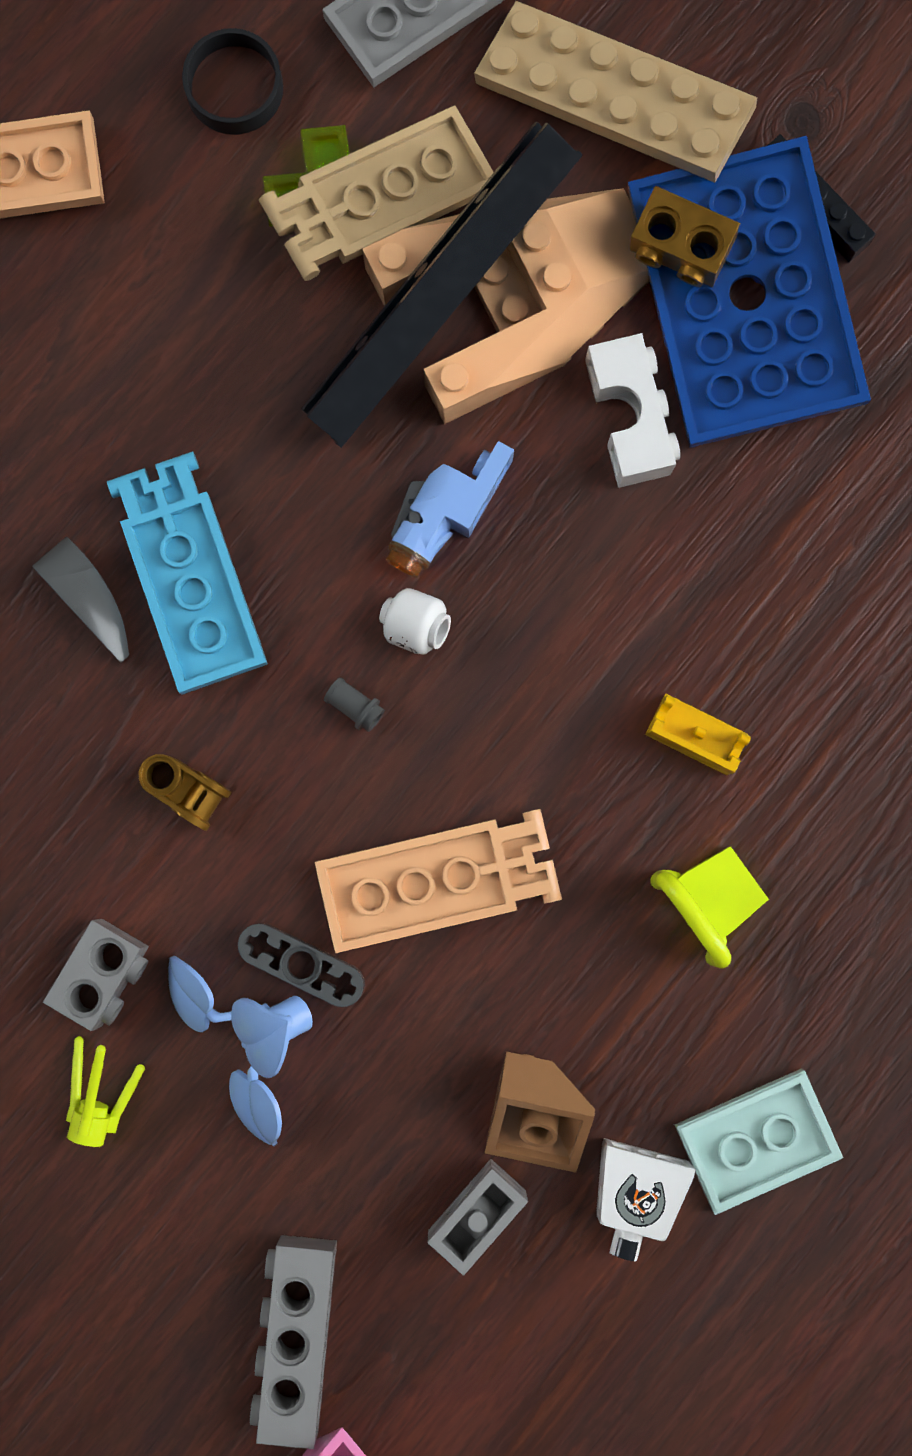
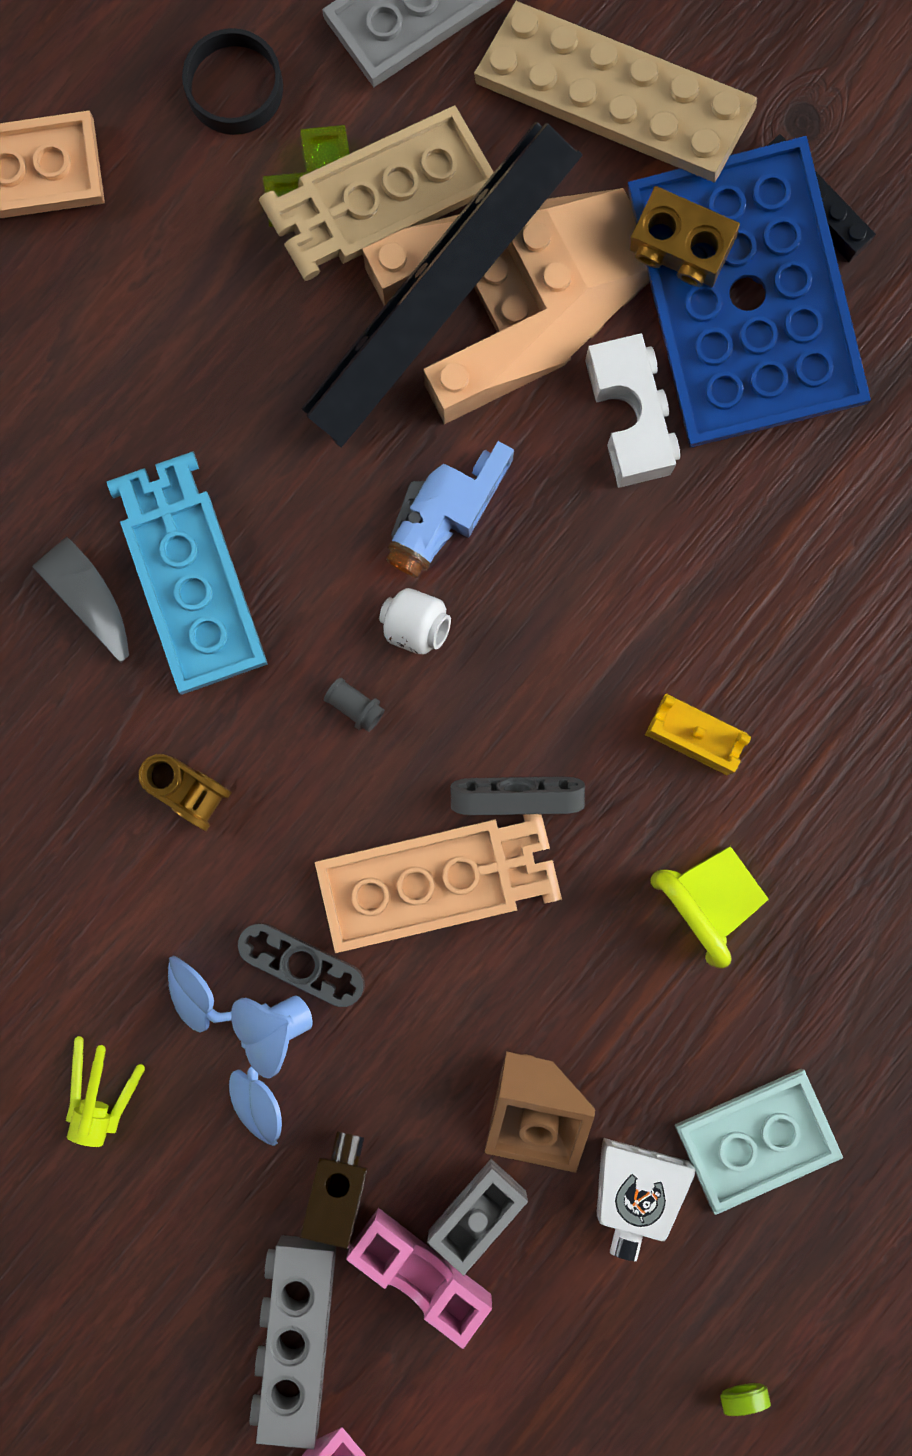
light grey brick [43,919,149,1031] -> none
none -> dark brown torso [300,1131,368,1249]
none -> bright pink arch [346,1208,492,1349]
none -> dark grey beam [450,777,585,815]
none -> lime tile [720,1383,771,1416]

